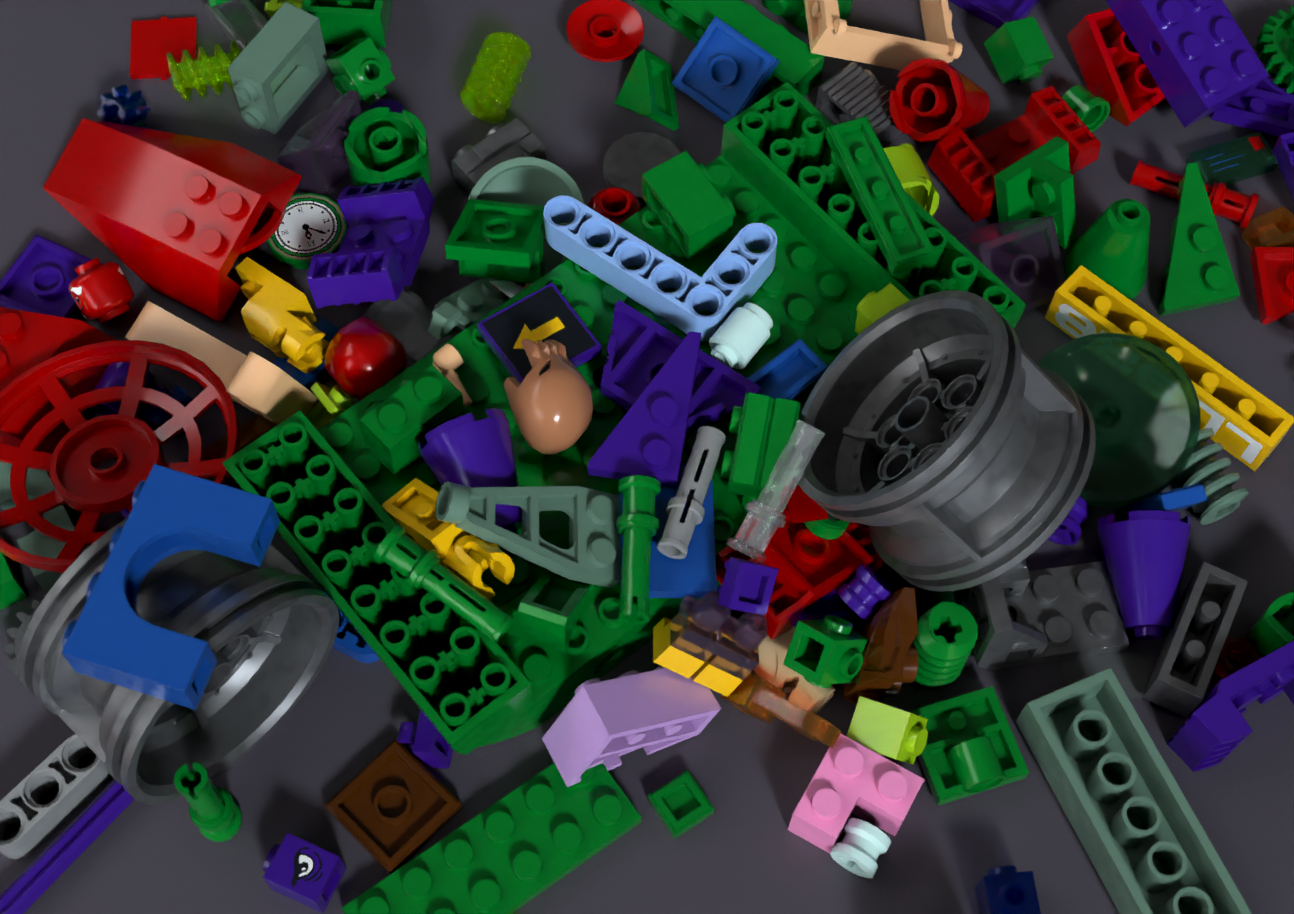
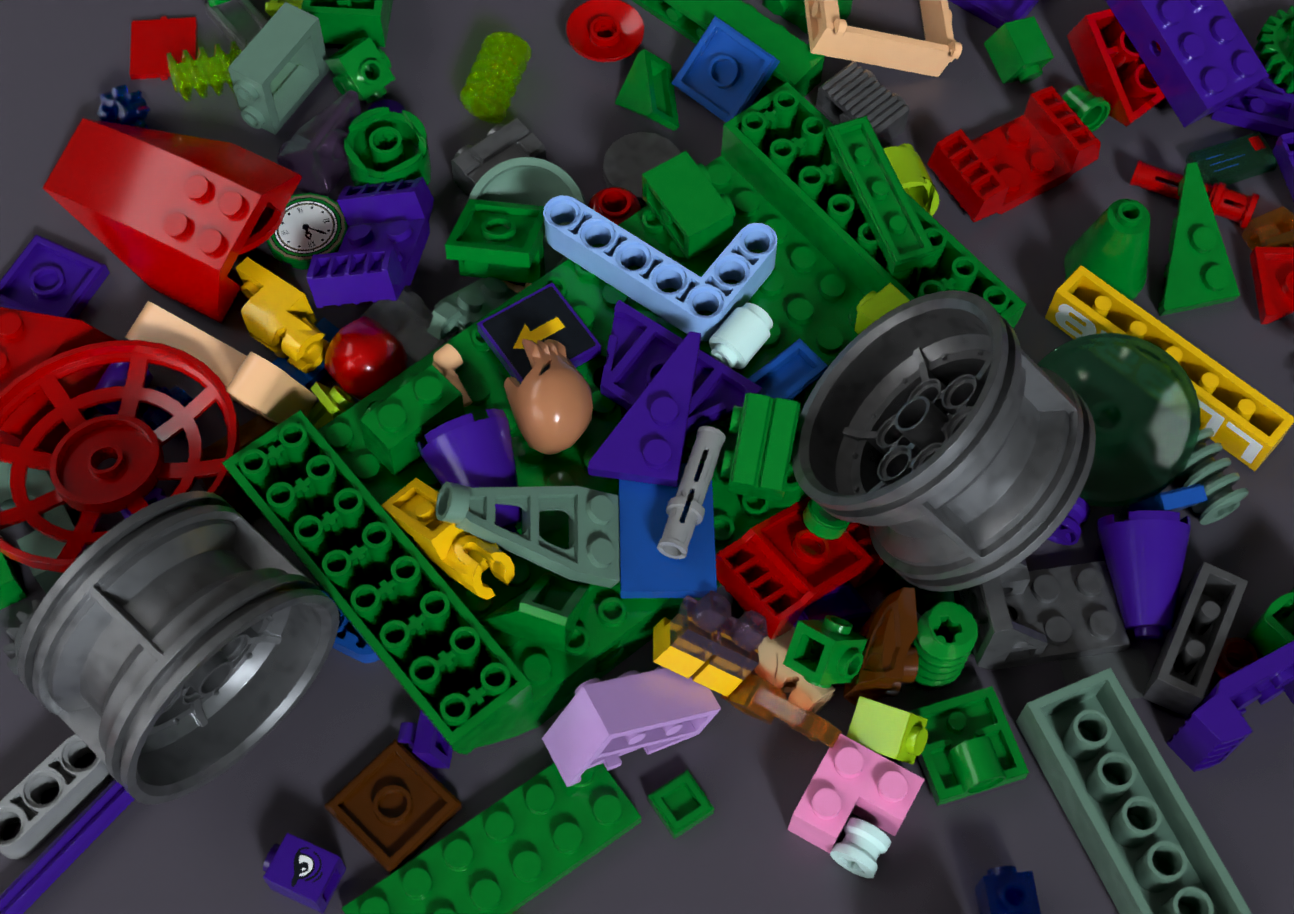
blue arch [61,464,280,710] -> none
red head [68,257,134,324] -> none
green pin [174,762,242,842] -> none
green pin [372,524,515,644] -> none
sticker [489,281,524,298] -> none
green pin [616,475,661,624] -> none
dark purple tile [717,557,779,615] -> none
clear pin [726,419,825,563] -> none
red sticker [784,485,828,523] -> none
dark purple wheel [836,562,894,622] -> none
red cone [889,58,990,142] -> none
clear purple slope [956,216,1066,313] -> none
green bracket [994,136,1077,249] -> none

